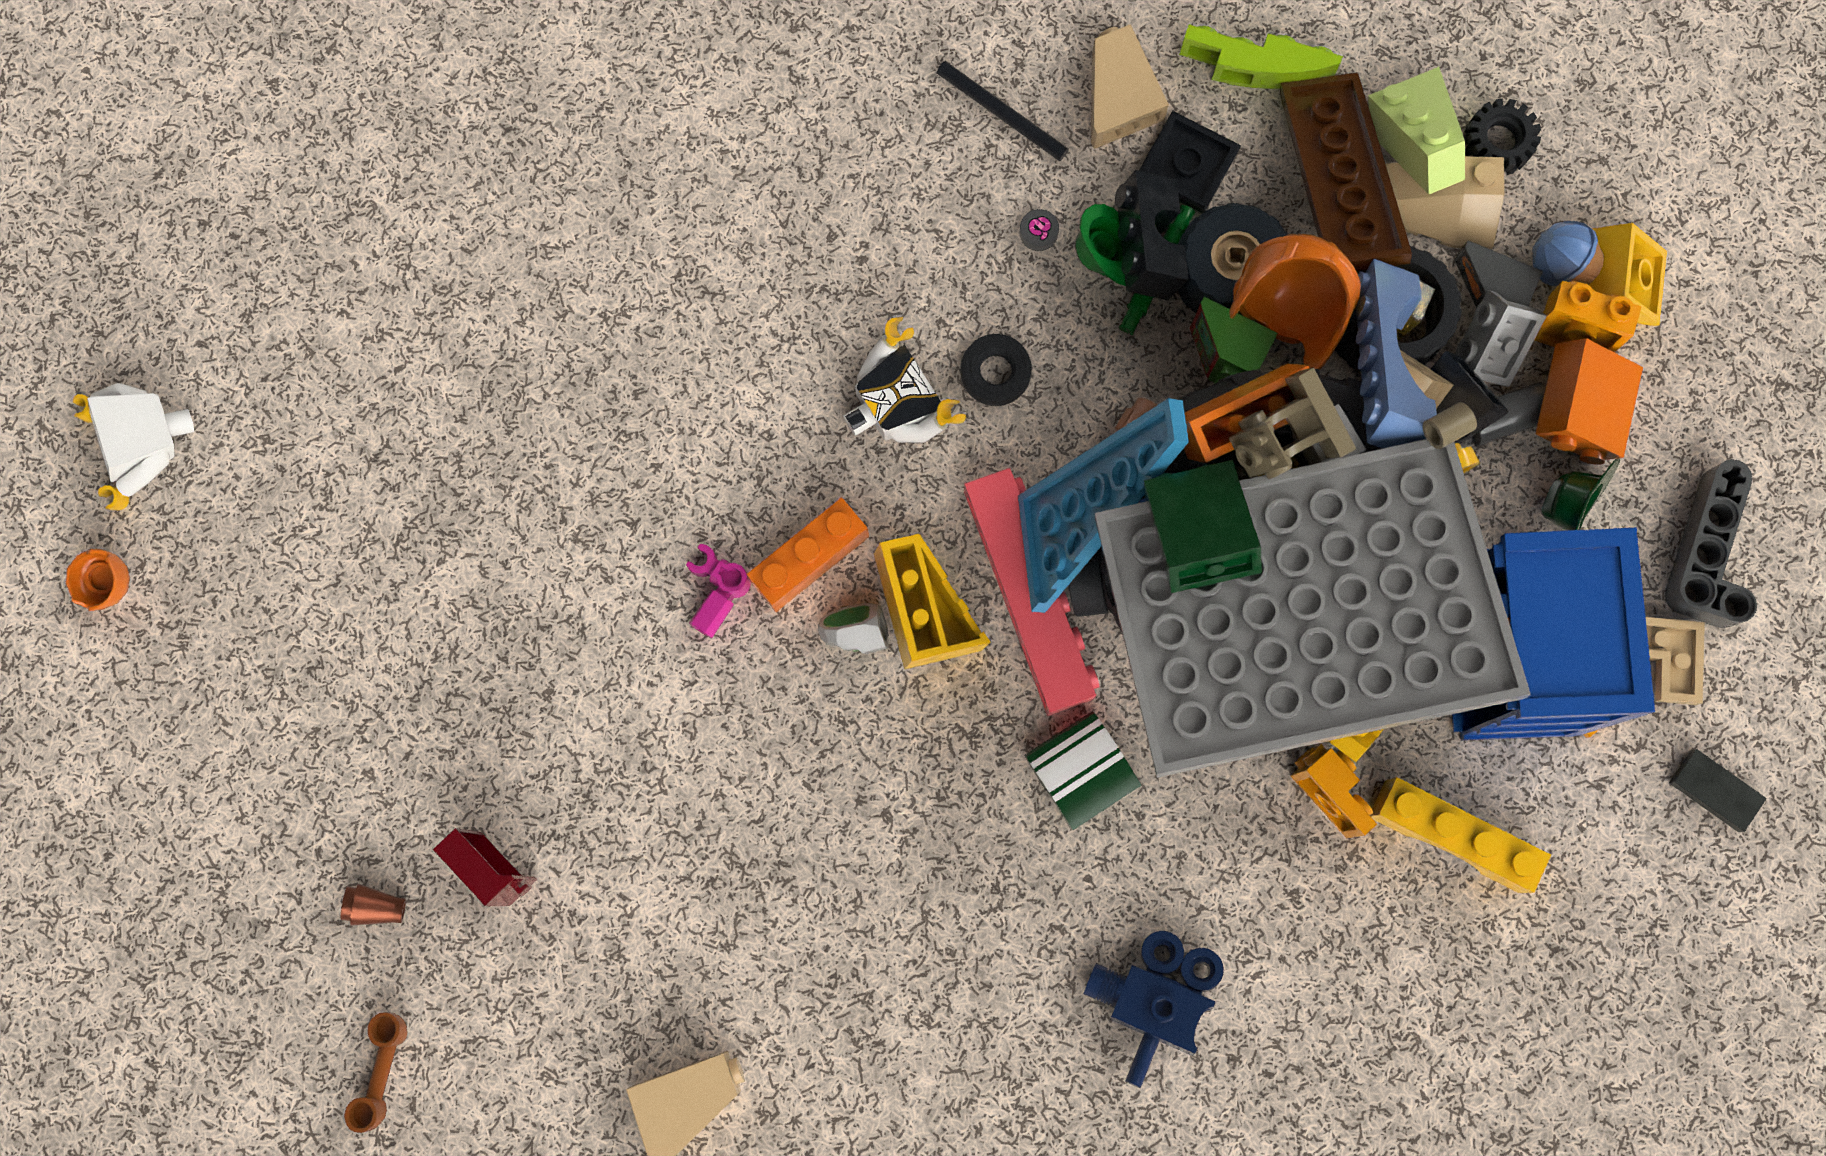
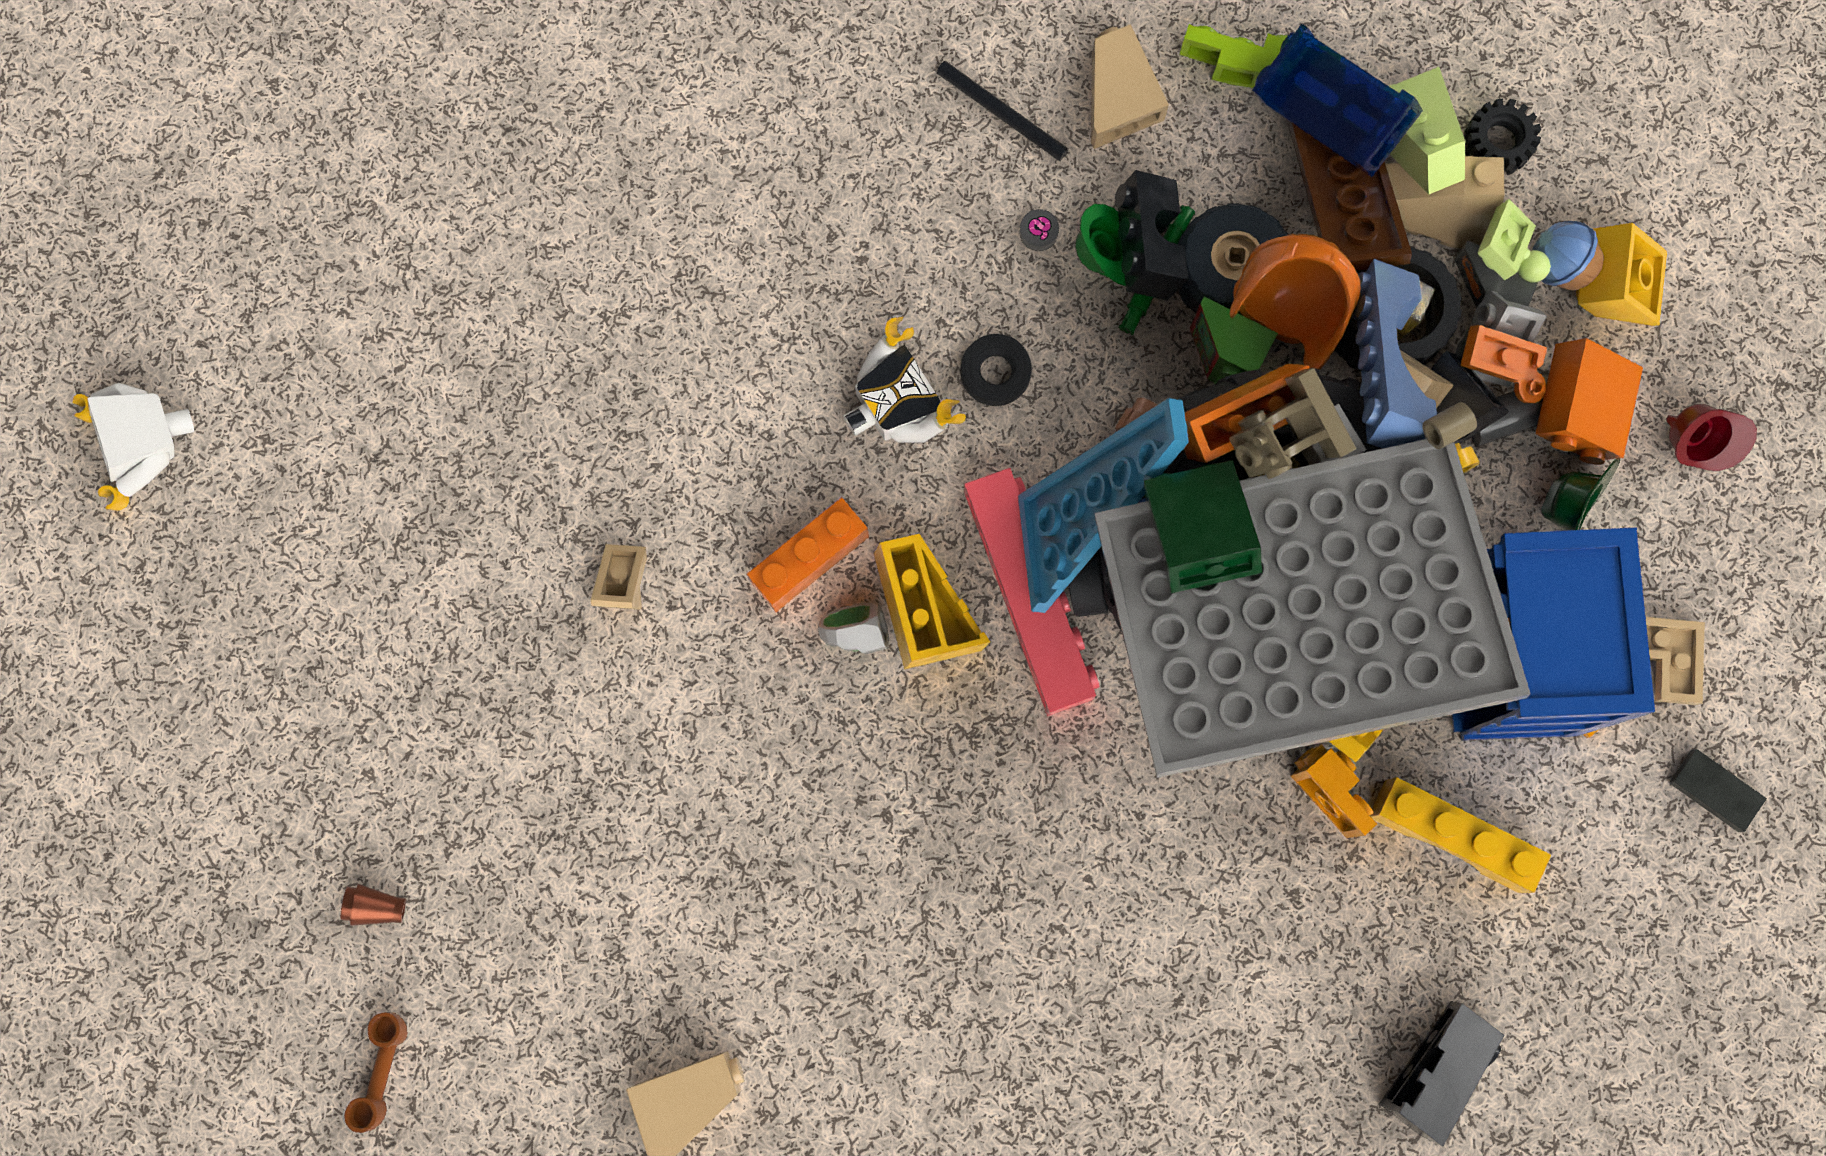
orange hair [65,549,130,611] -> none
dark red container [433,828,537,906] -> none
dark pink bar [686,544,751,639] -> none
slope [1024,711,1142,830] -> none
dark blue piece [1083,931,1224,1088] -> none
black tile [1139,110,1241,214] -> none
light orange plate [1534,280,1642,352] -> none
dark grey beam [1665,459,1757,628] -> none
none -> tan slope [591,544,647,610]
none -> clear blue panel [1252,24,1423,177]
none -> wedge [1379,1001,1505,1146]
none -> orange hinge [1460,325,1548,403]
none -> yellowish green plate [1477,199,1551,283]
none -> dark red piece [1666,404,1757,471]

